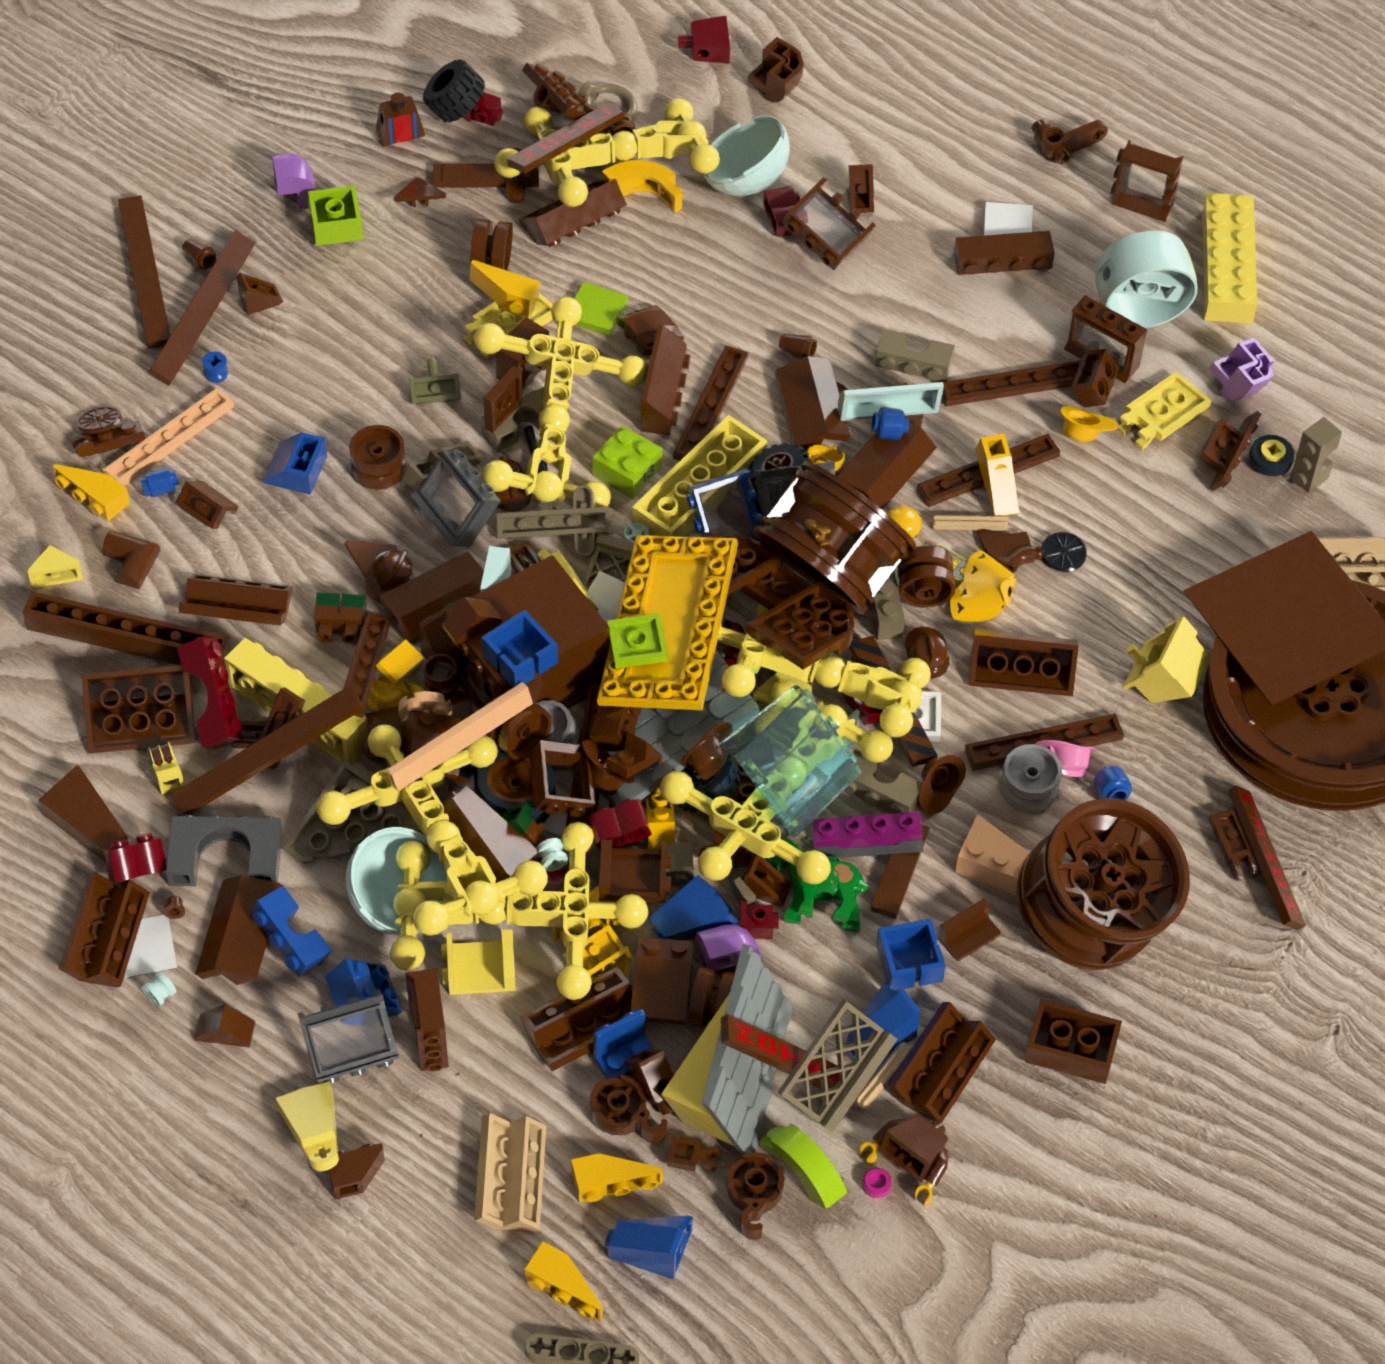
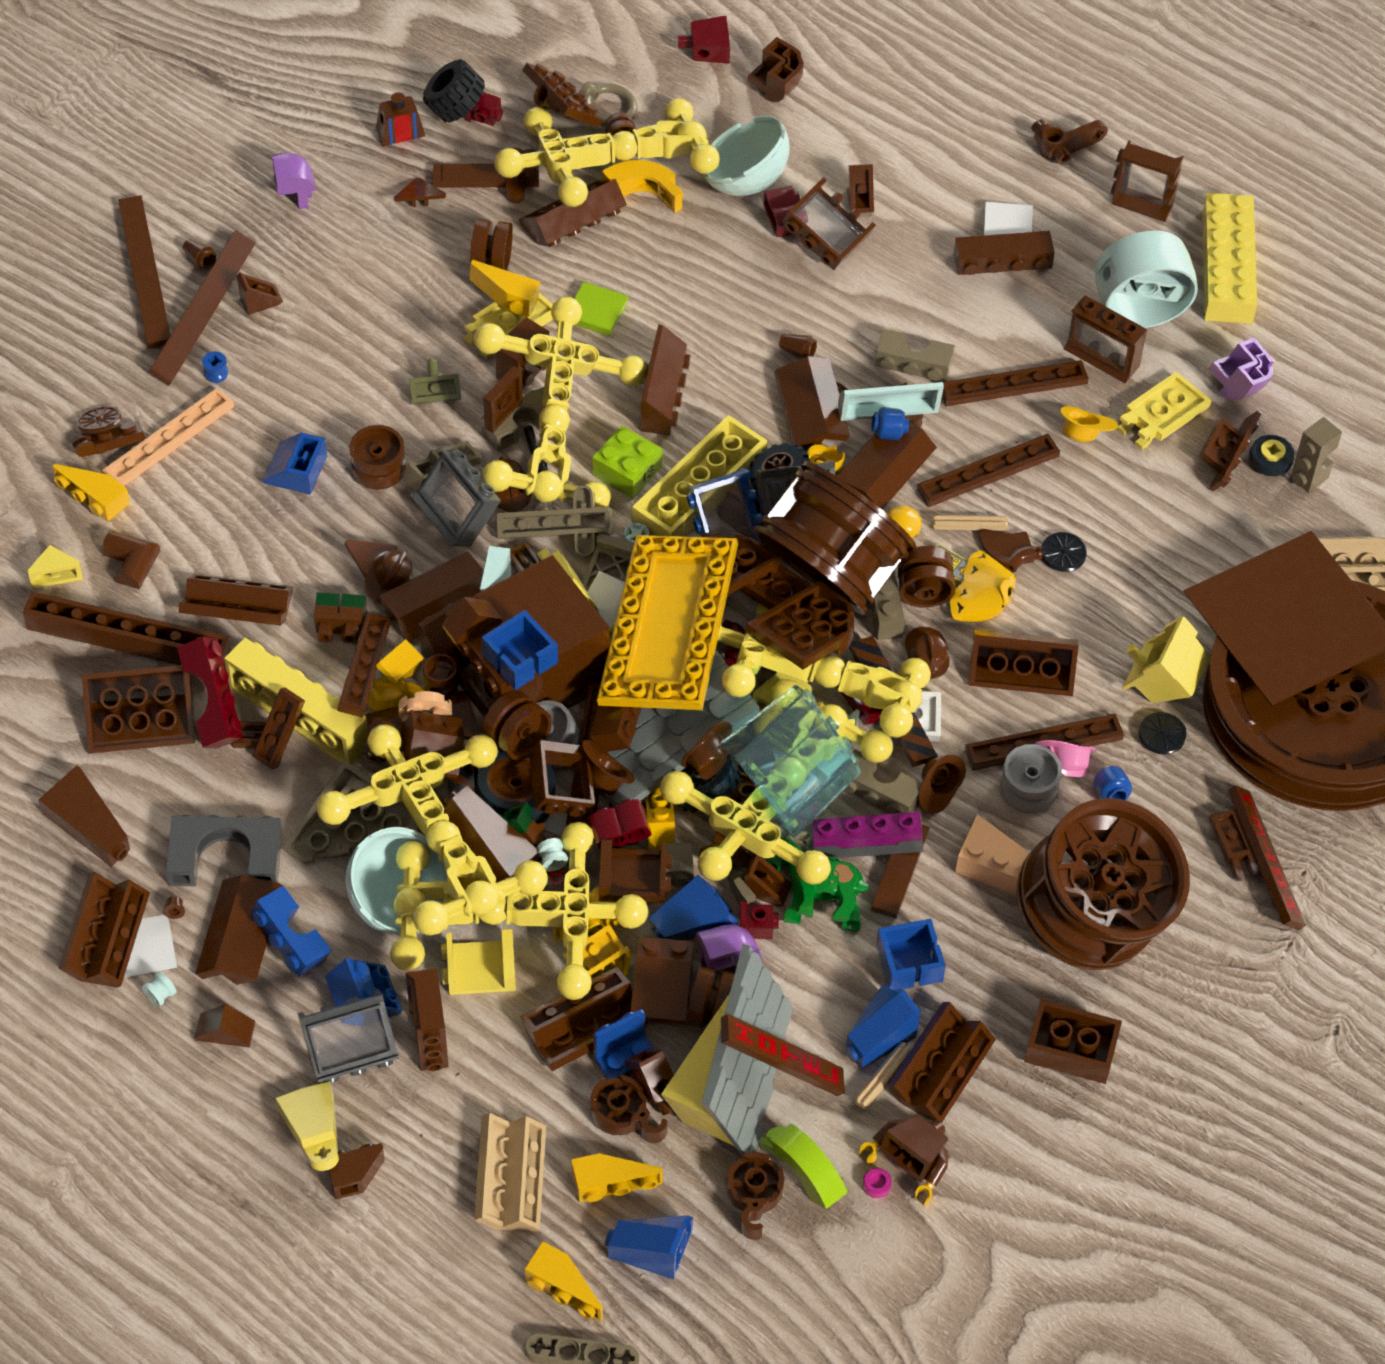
dark red brick [103,833,167,882] -> none
blue brick [140,467,179,497] -> none
light yellow leg [148,742,184,795] -> none
reddish brown tile [170,685,364,816] -> none
reddish brown panel [175,481,239,529] -> none
lime brick [308,185,364,246] -> none
light nougat tile [387,682,533,791] -> none
reddish brown tile [507,103,624,174] -> none
reddish brown slope [606,732,662,778] -> none
lime tile [607,613,668,669] -> none
reddish brown slope [616,305,684,355] -> none
reddish brown plate [667,1136,720,1172] -> none
reddish brown tile [673,345,749,461] -> none
dark tan fence [777,999,898,1132] -> none
pearl gold piece [804,519,831,547] -> none
reddish brown panel [938,899,1001,961] -> none
slope [975,434,1019,516] -> none
reddish brown brick [1071,349,1119,408] -> none
none -> black wheel [1139,712,1187,755]

